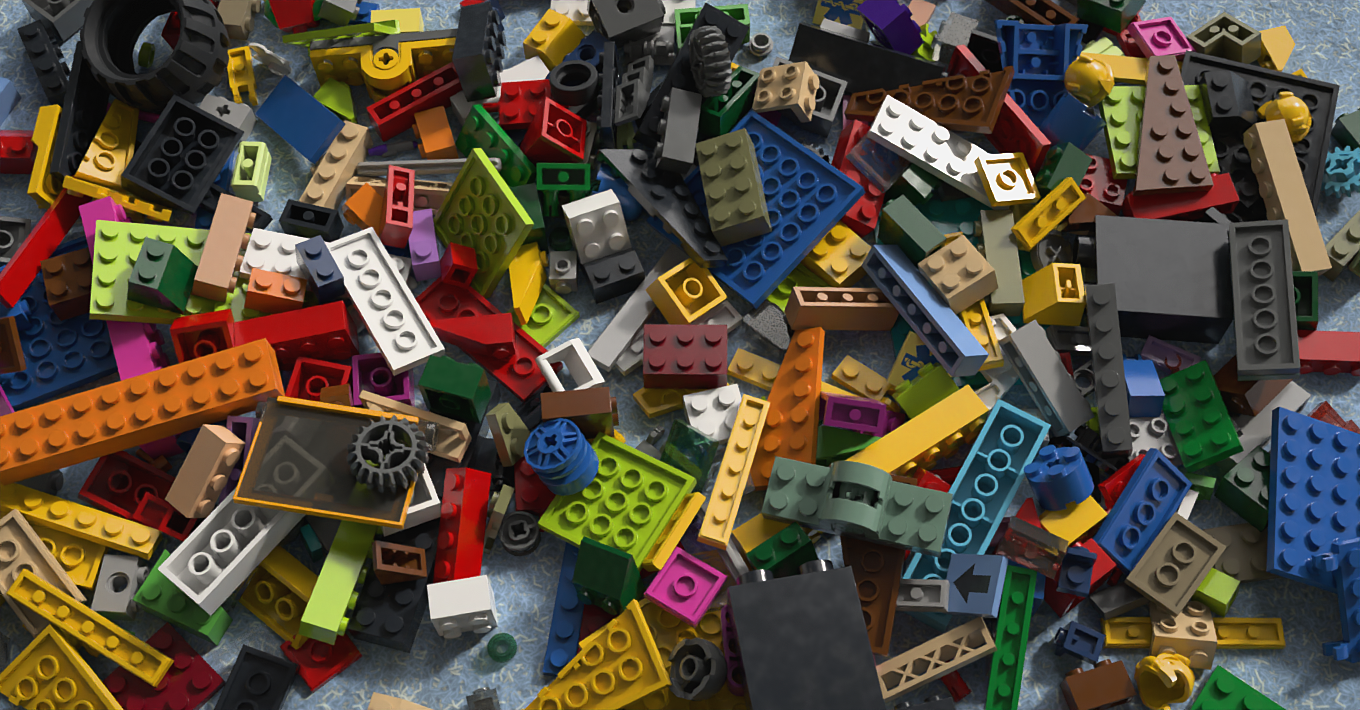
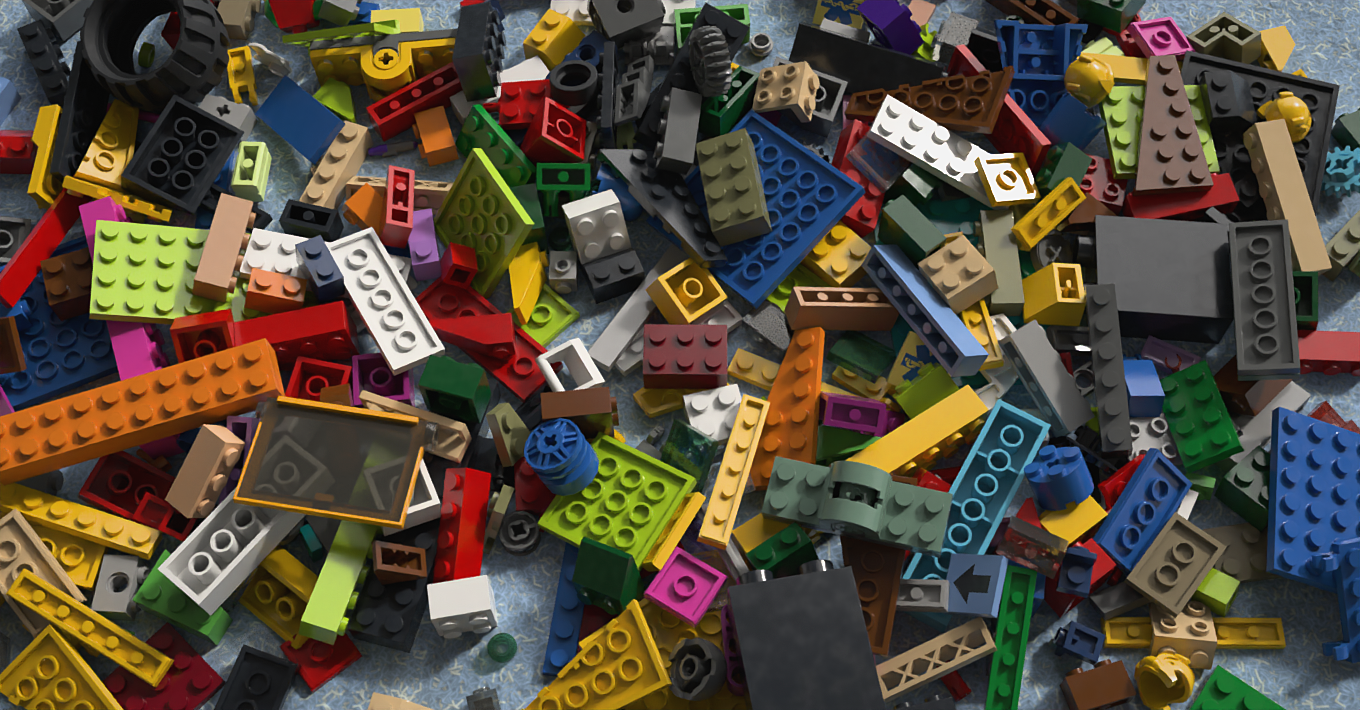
dark green slope [127,237,198,315] -> none
dark grey gear [347,415,429,493] -> none
light grey axle [357,158,501,176] -> none
none -> clear green tile [826,330,896,384]

